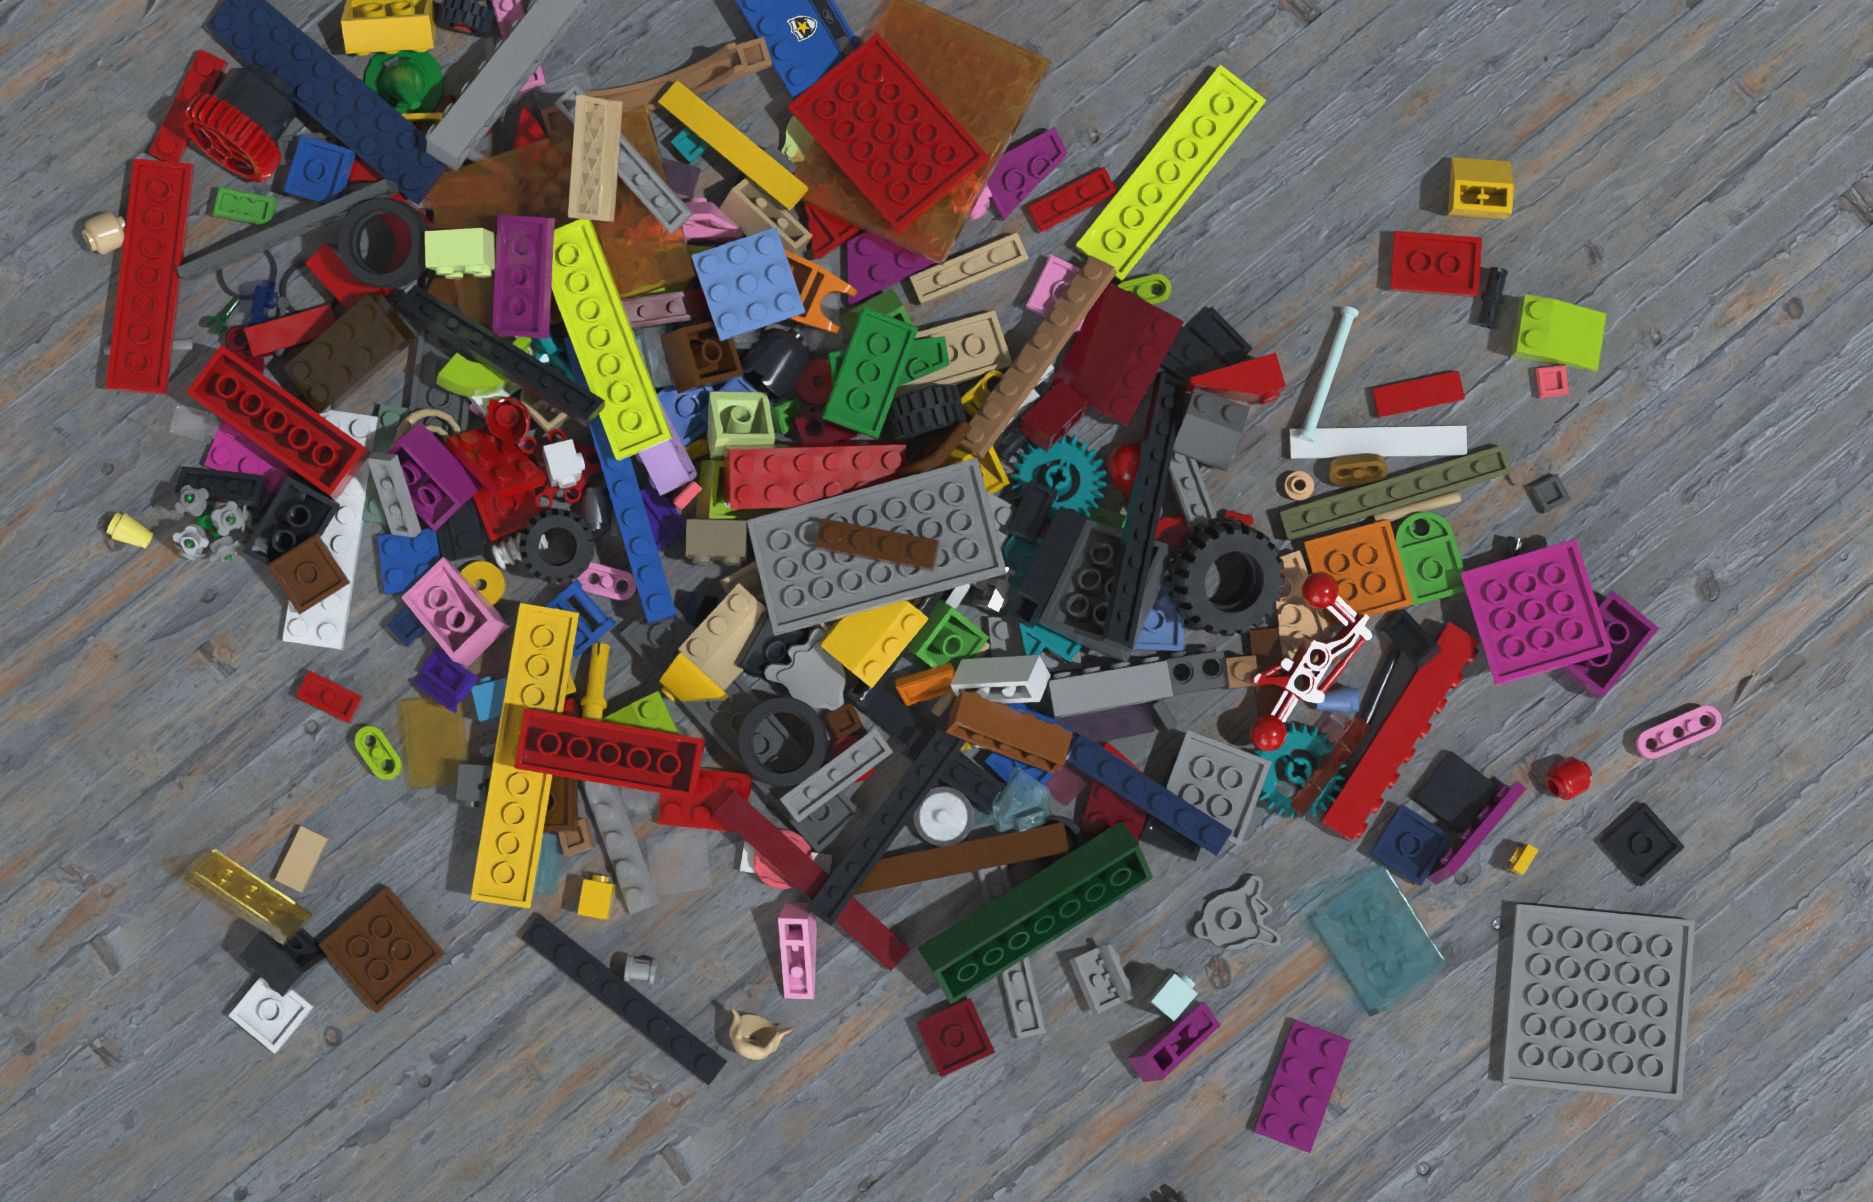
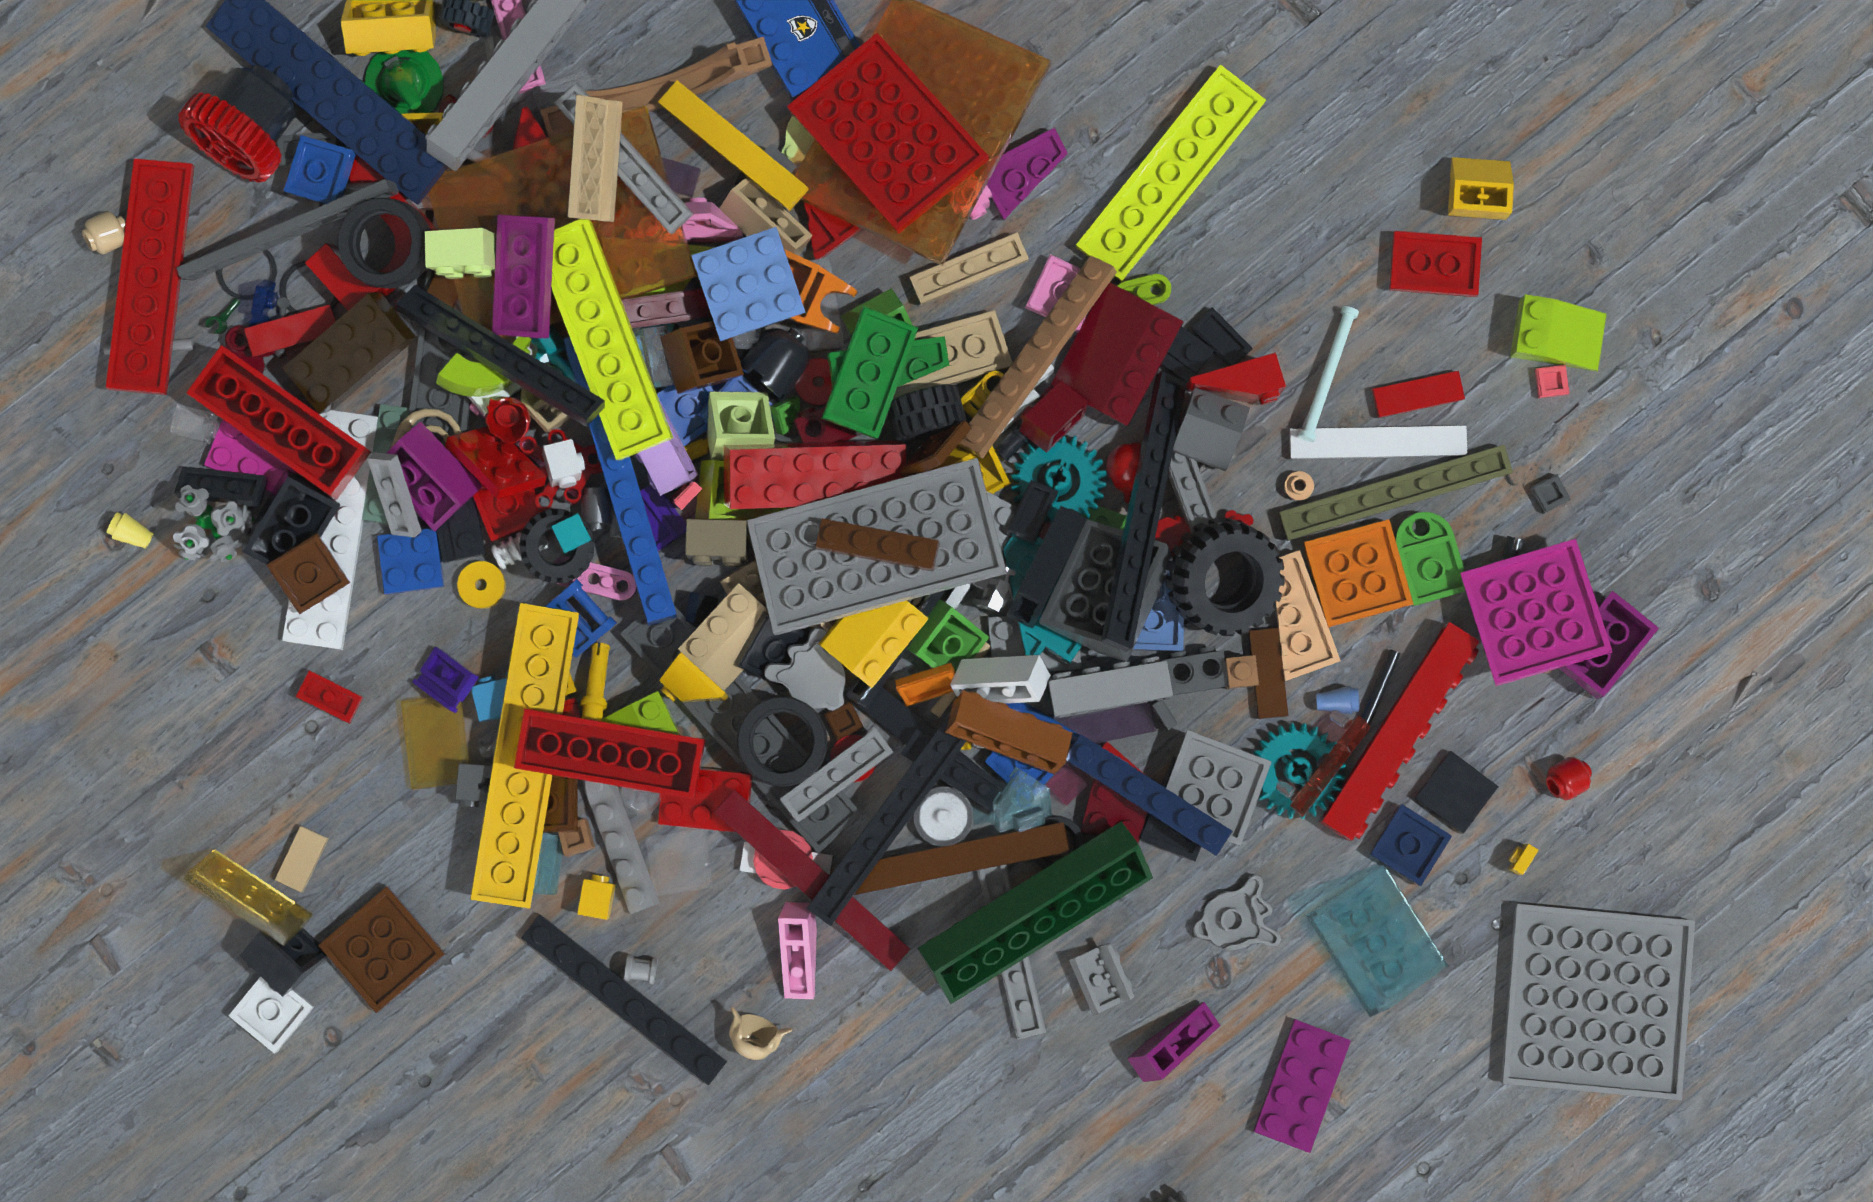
red plate [149,49,228,162] -> none
bright green plate [212,186,278,228] -> none
lime plate [355,726,403,780] -> none
dark blue plate [387,606,427,647] -> none
bright pink slope [401,557,510,666] -> none
teal plate [670,127,710,165] -> none
magenta wing [847,222,950,307] -> none
dark red plate [916,998,995,1077] -> none
red tile [1027,167,1118,234] -> none
light aqua brick [1148,972,1198,1021] -> none
red piece [1249,571,1372,752] -> none
pearl gold plate [1328,454,1388,487] -> none
tan bar [1373,491,1461,523] -> none
black tile [1382,608,1442,670] -> none
magenta wing [1427,781,1527,885] -> none
black pin [1477,267,1508,329] -> none
black tile [1600,803,1685,887] -> none
bright pink plate [1636,706,1722,759] -> none
none -> teal tile [551,513,591,553]

